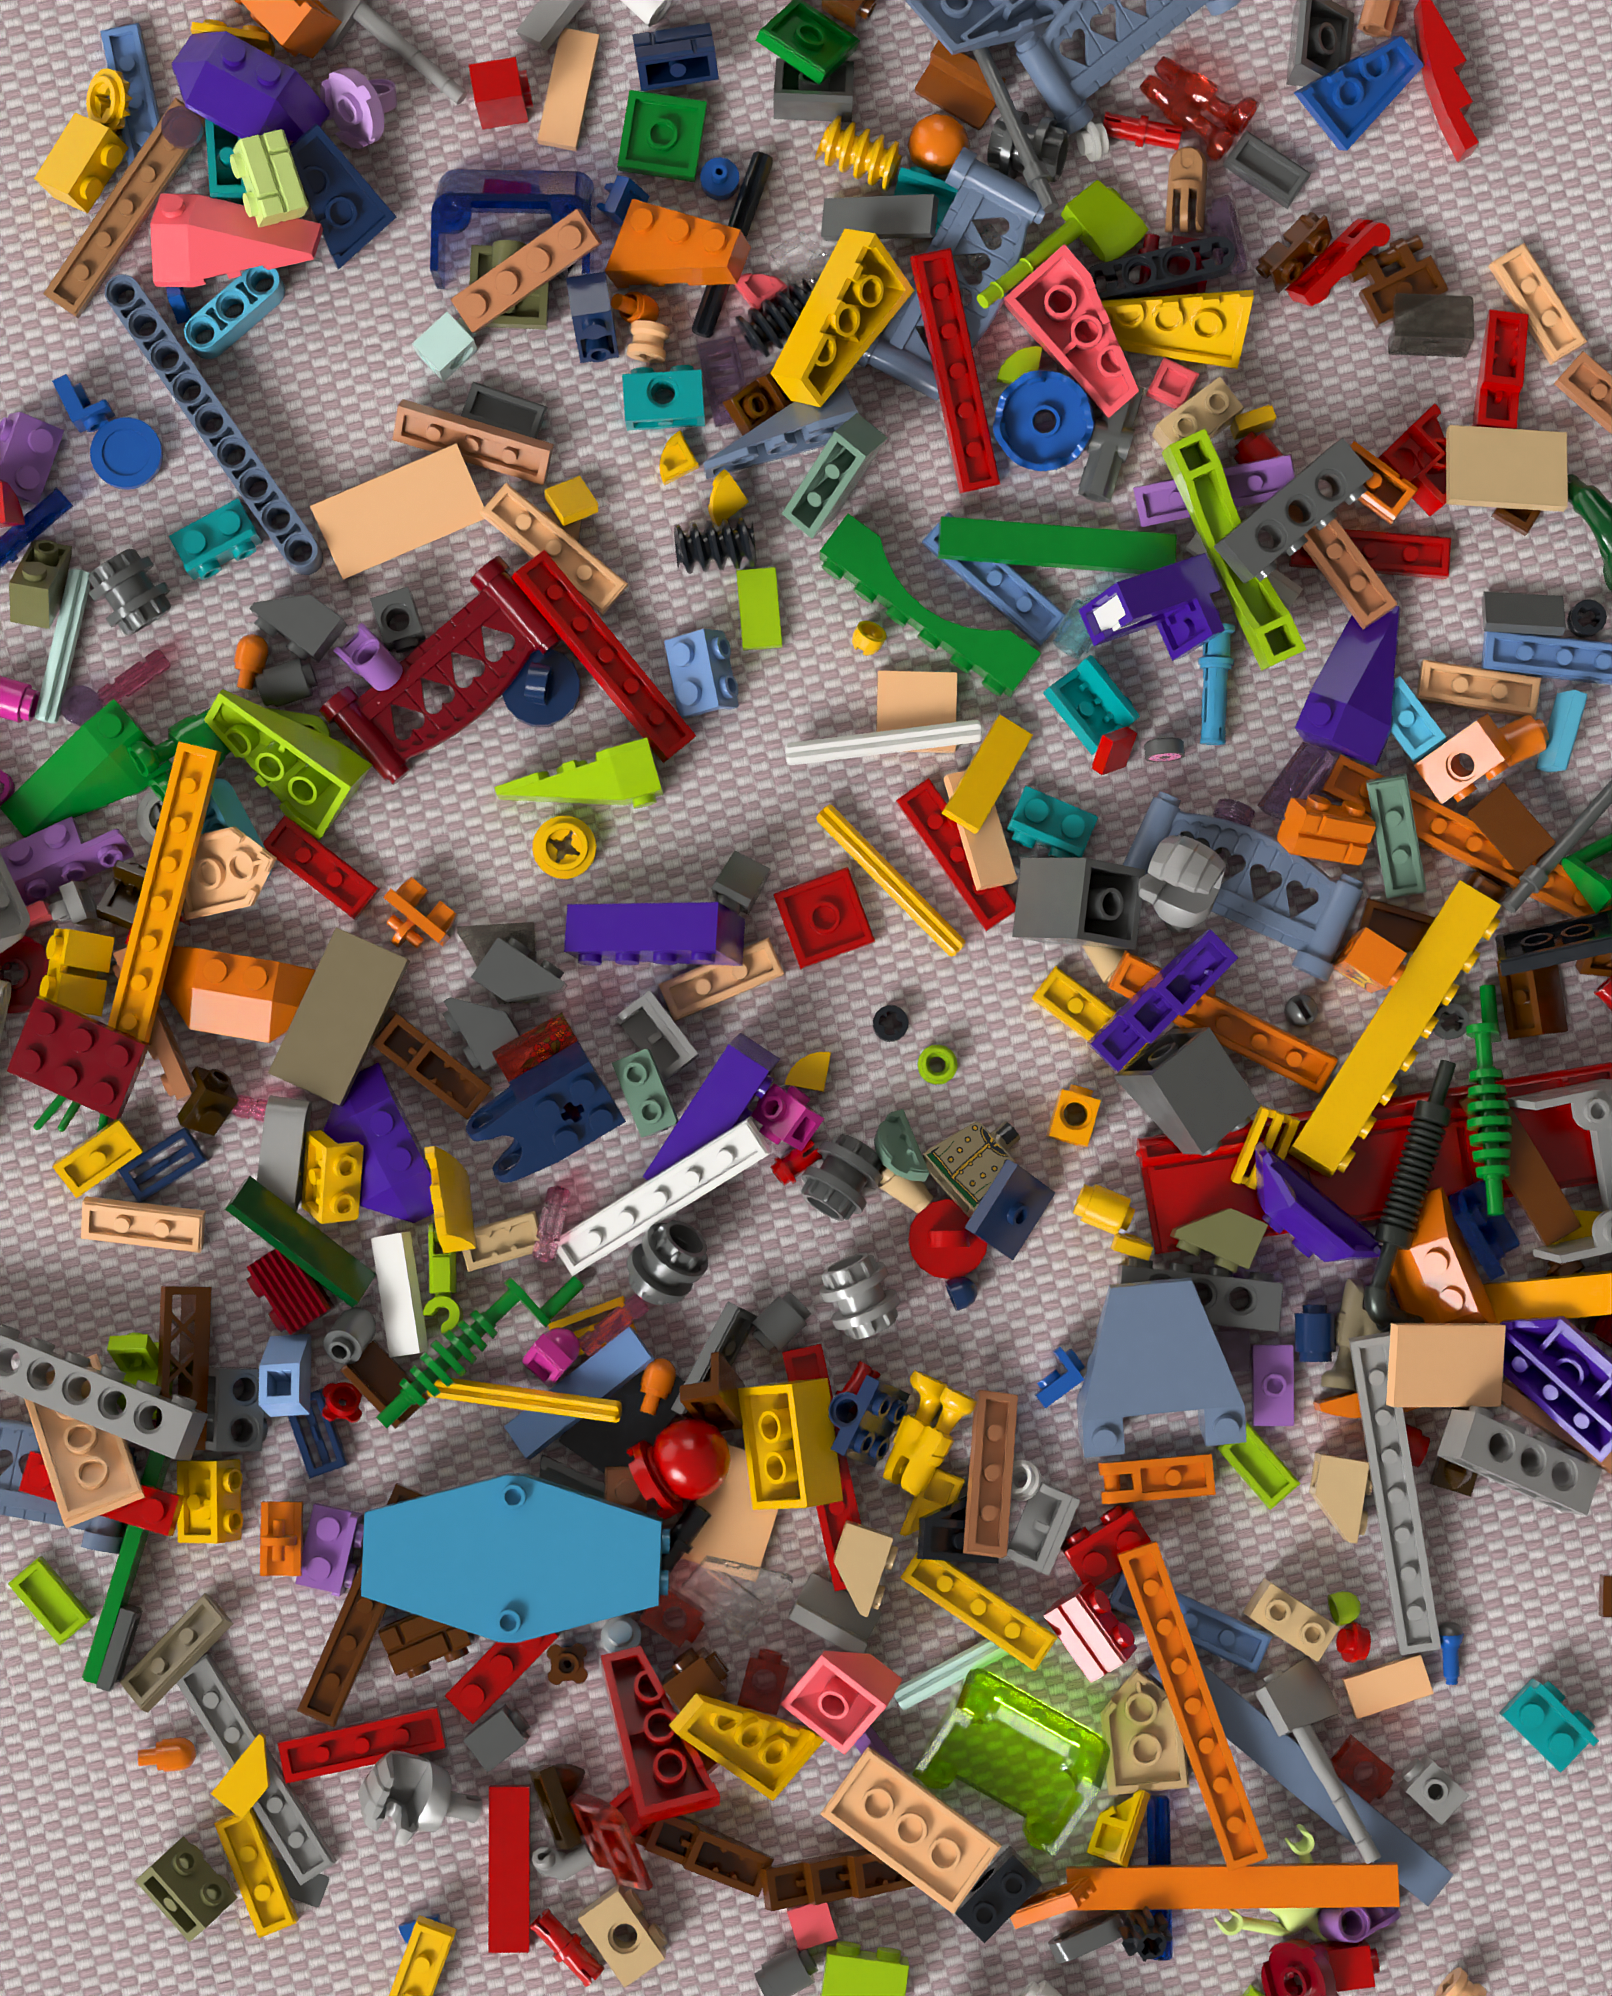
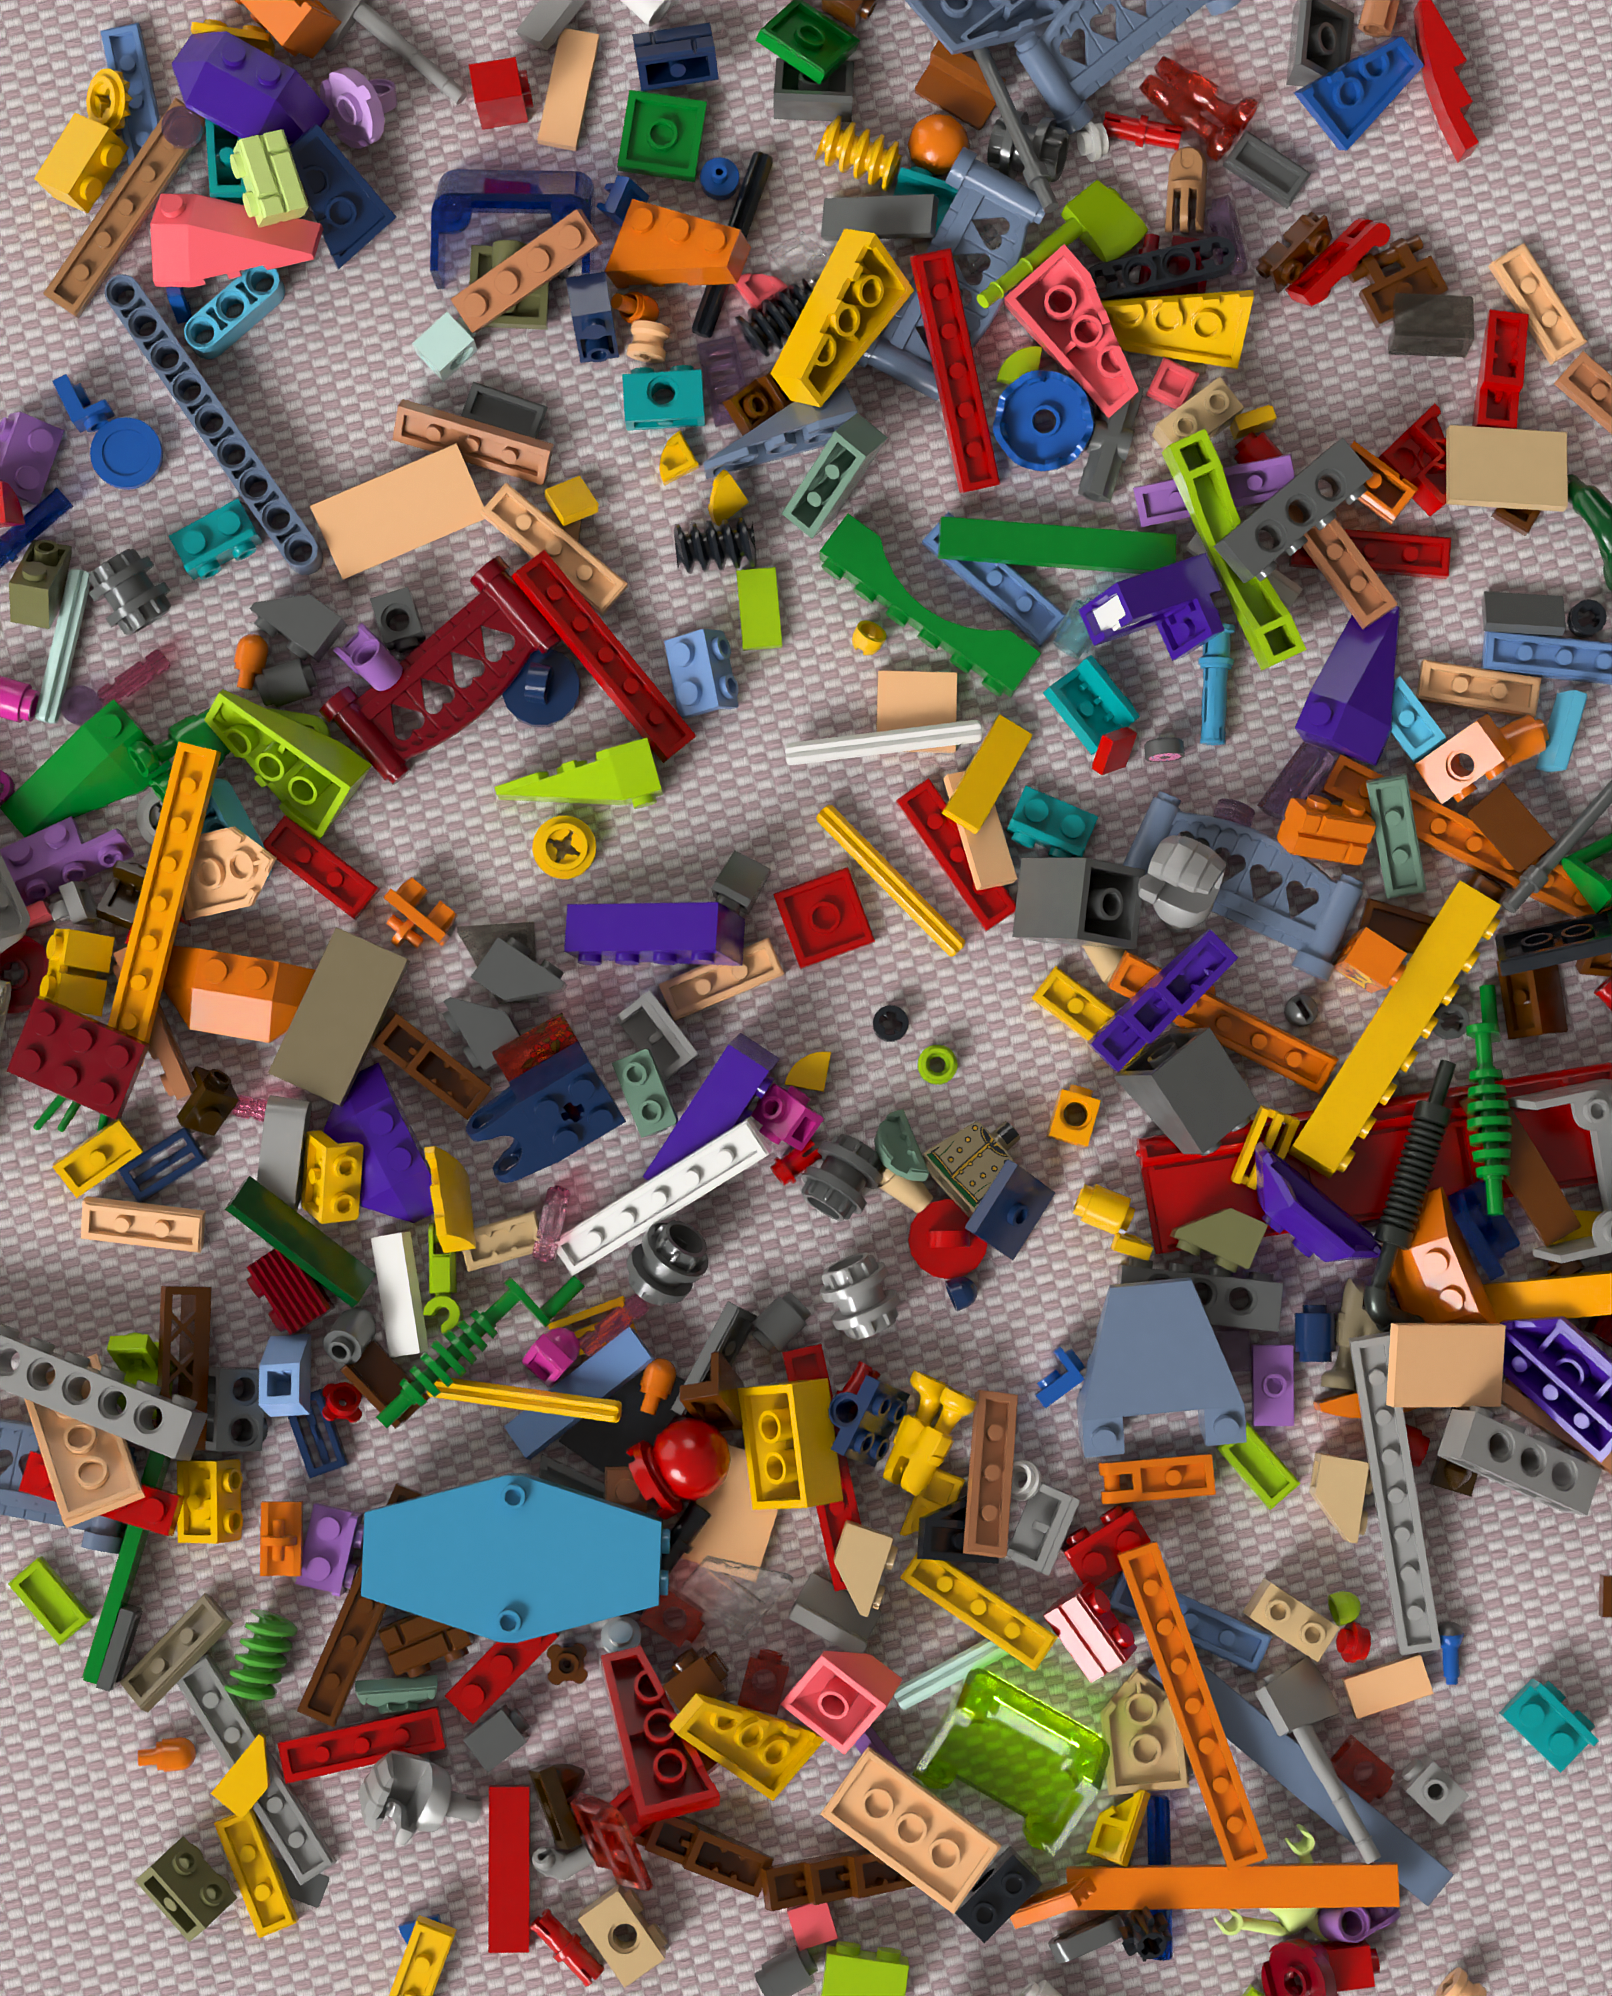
none -> bright green piece [224,1609,298,1701]
none -> sand green tile [355,1675,438,1715]

